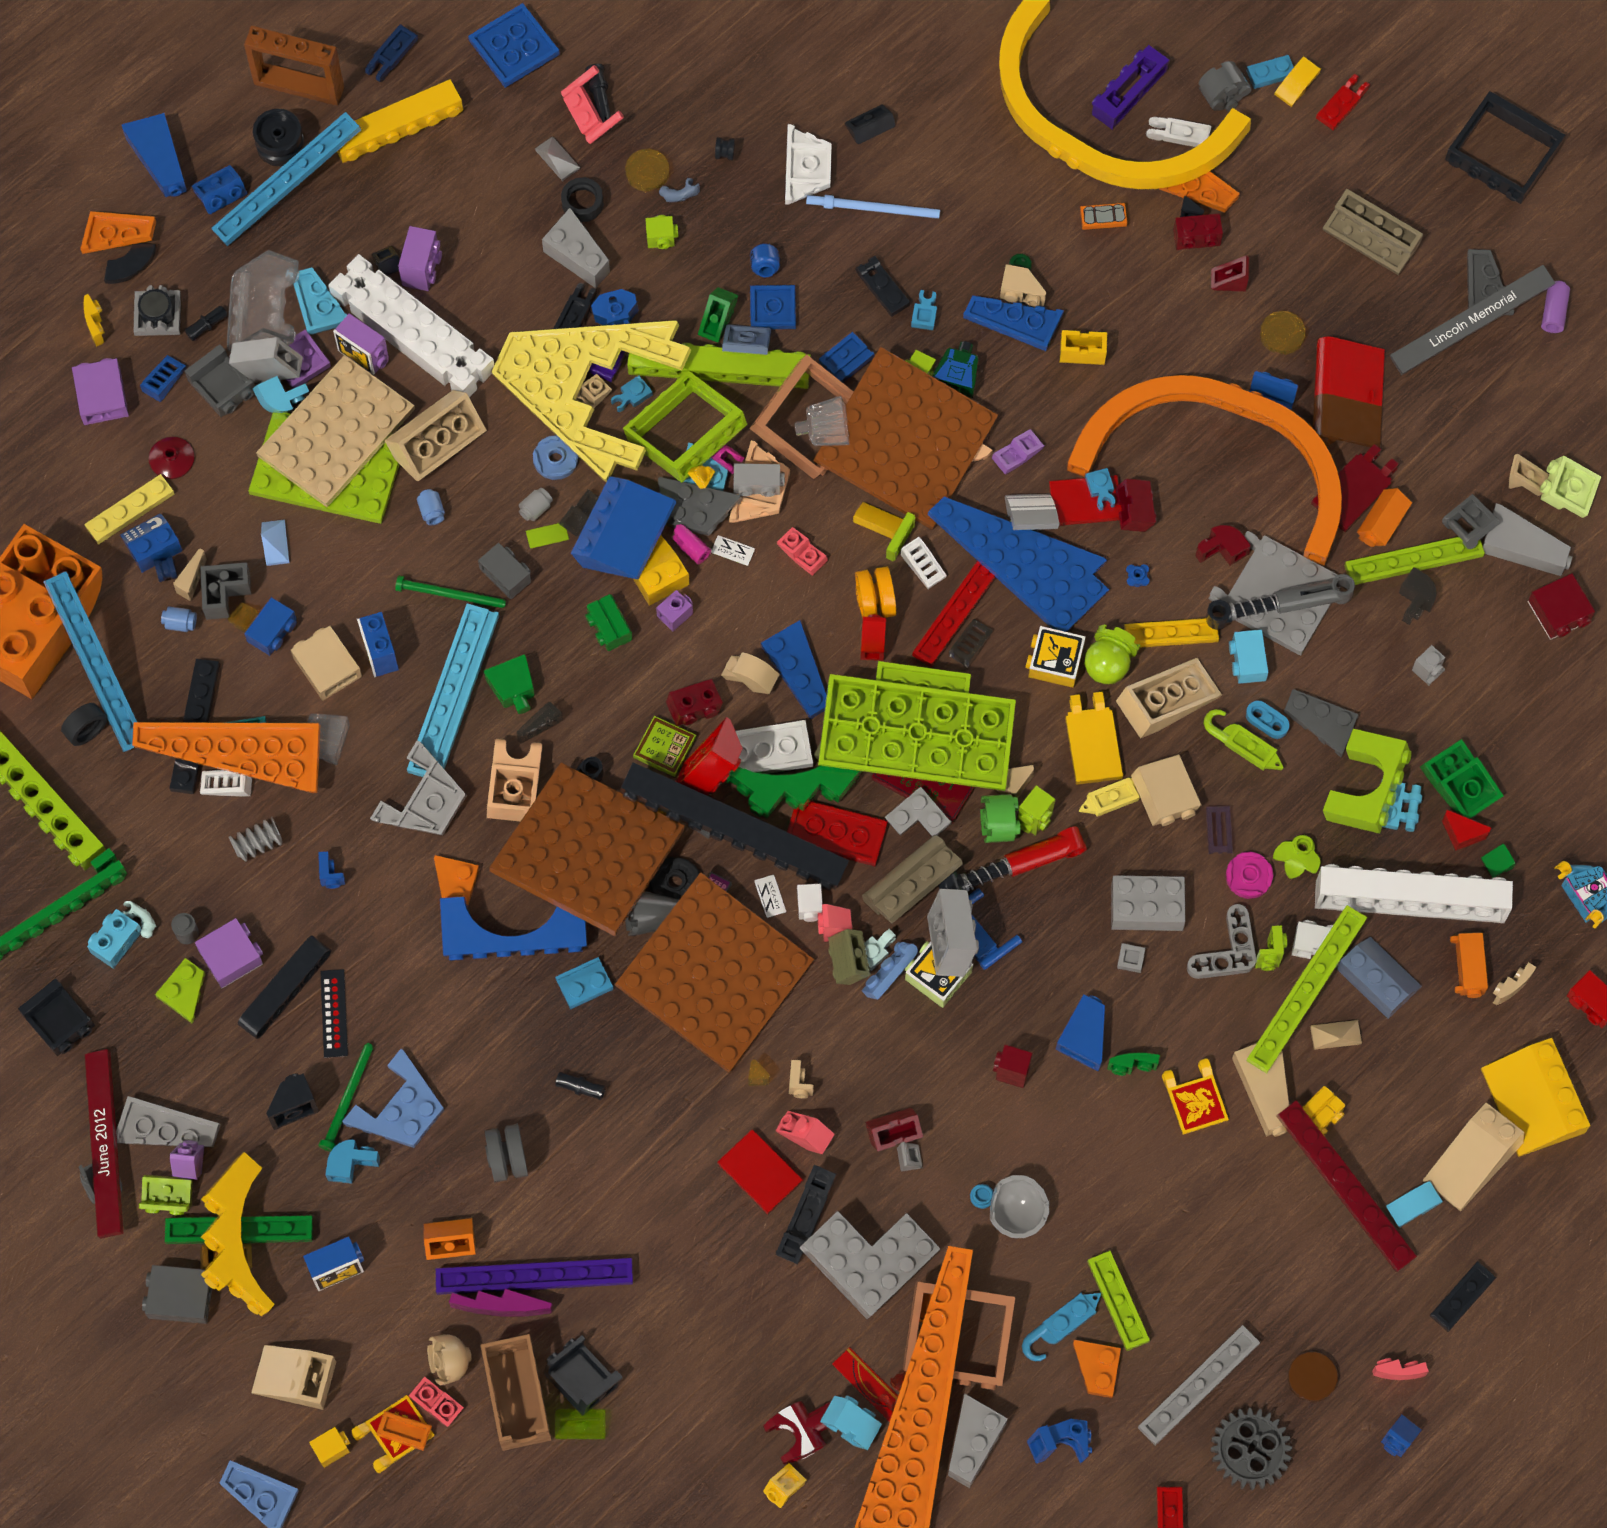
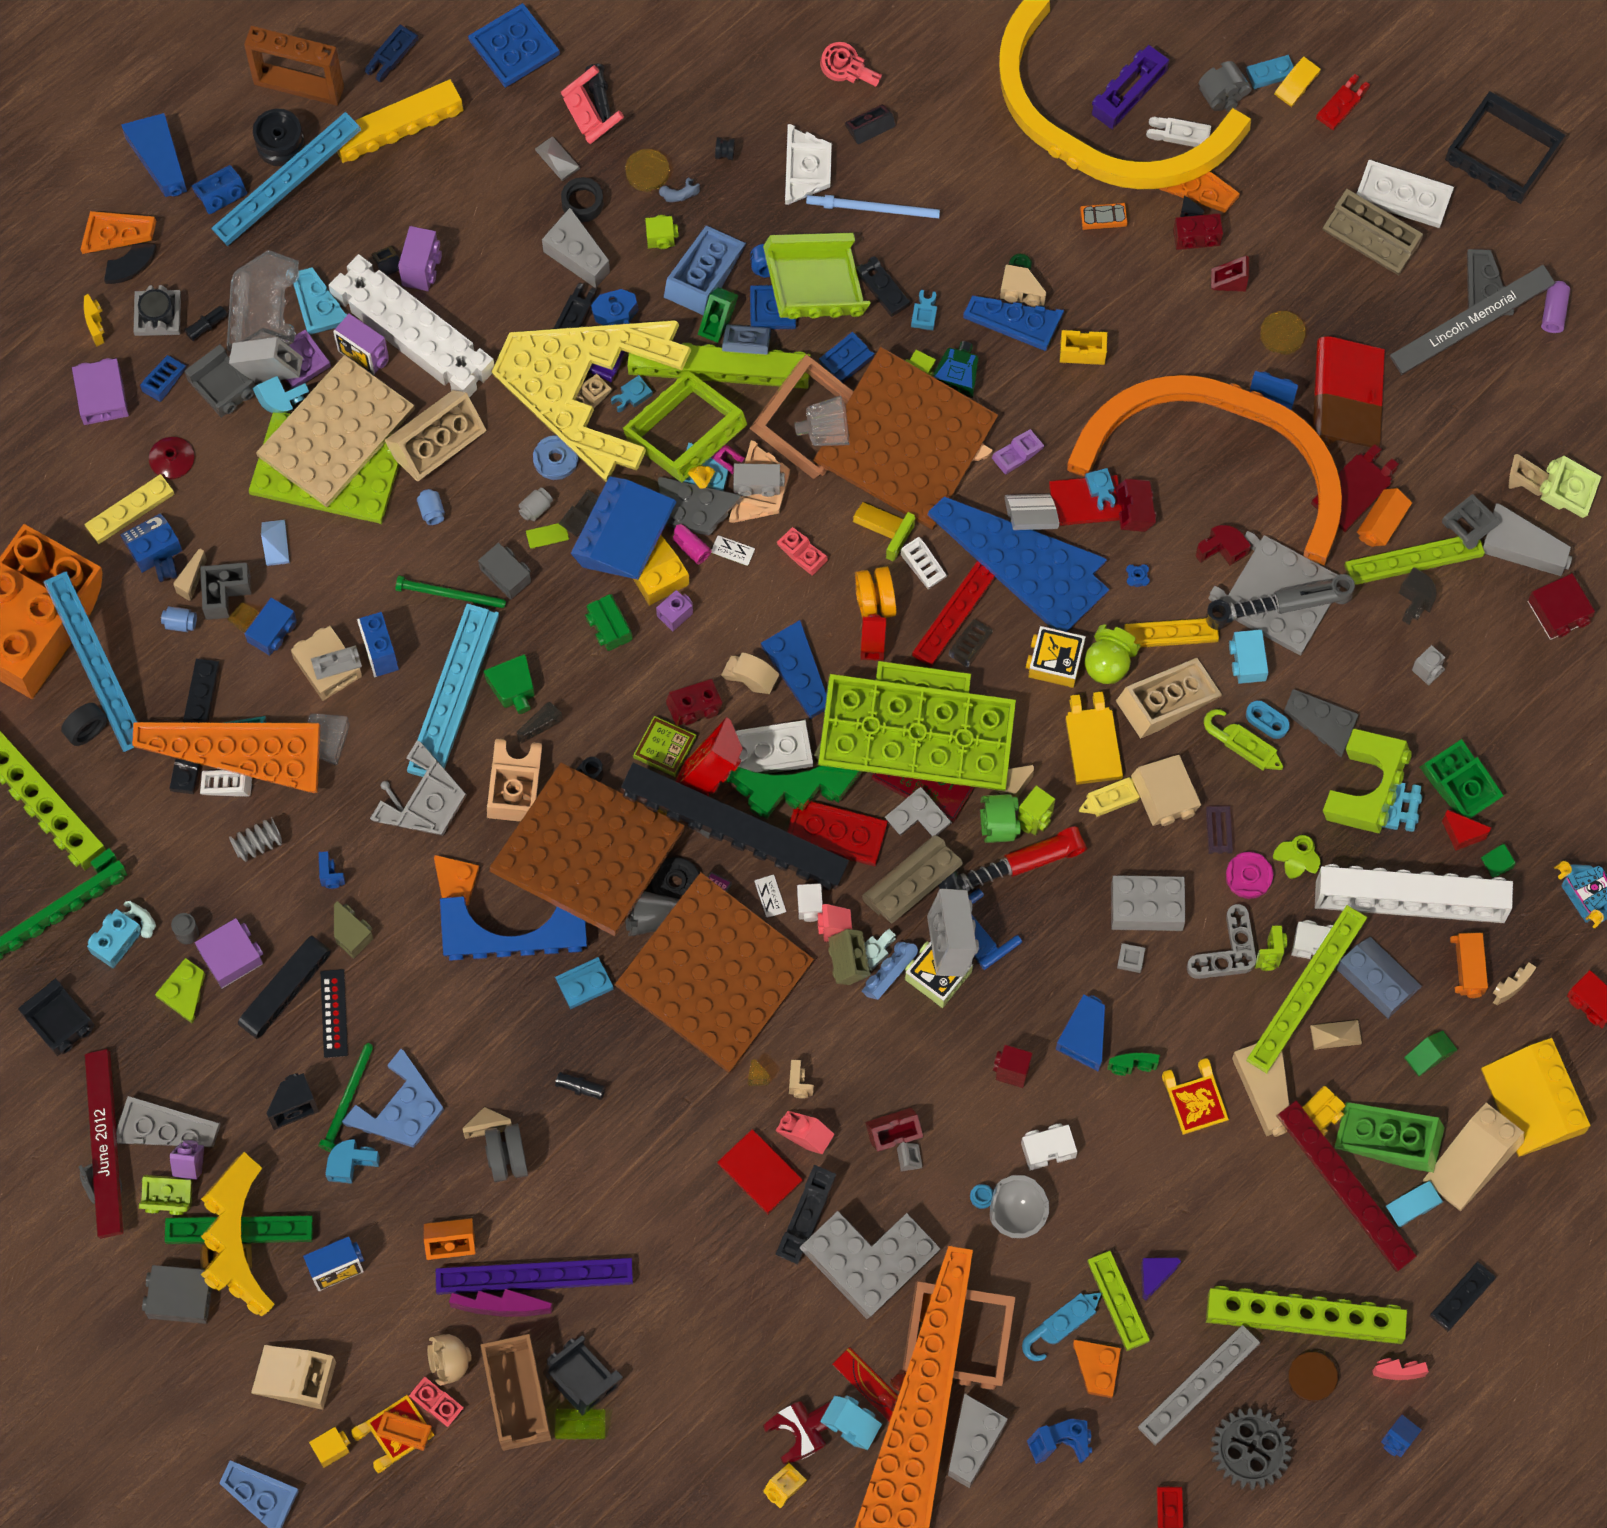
none -> light grey hinge [311,645,362,680]
none -> olive slope [334,901,373,959]
none -> light grey hinge [381,781,404,812]
none -> tan slope [463,1107,512,1139]
none -> medium blue slope [664,226,746,315]
none -> lime panel [763,233,870,319]
none -> coral pin [820,42,882,87]
none -> white brick [1021,1124,1077,1171]
none -> dark purple slope [1141,1258,1181,1301]
none -> lime brick [1206,1286,1407,1344]
none -> bright green slope [1335,1102,1445,1173]
none -> white plate [1357,160,1454,228]
none -> green slope [1404,1031,1458,1077]

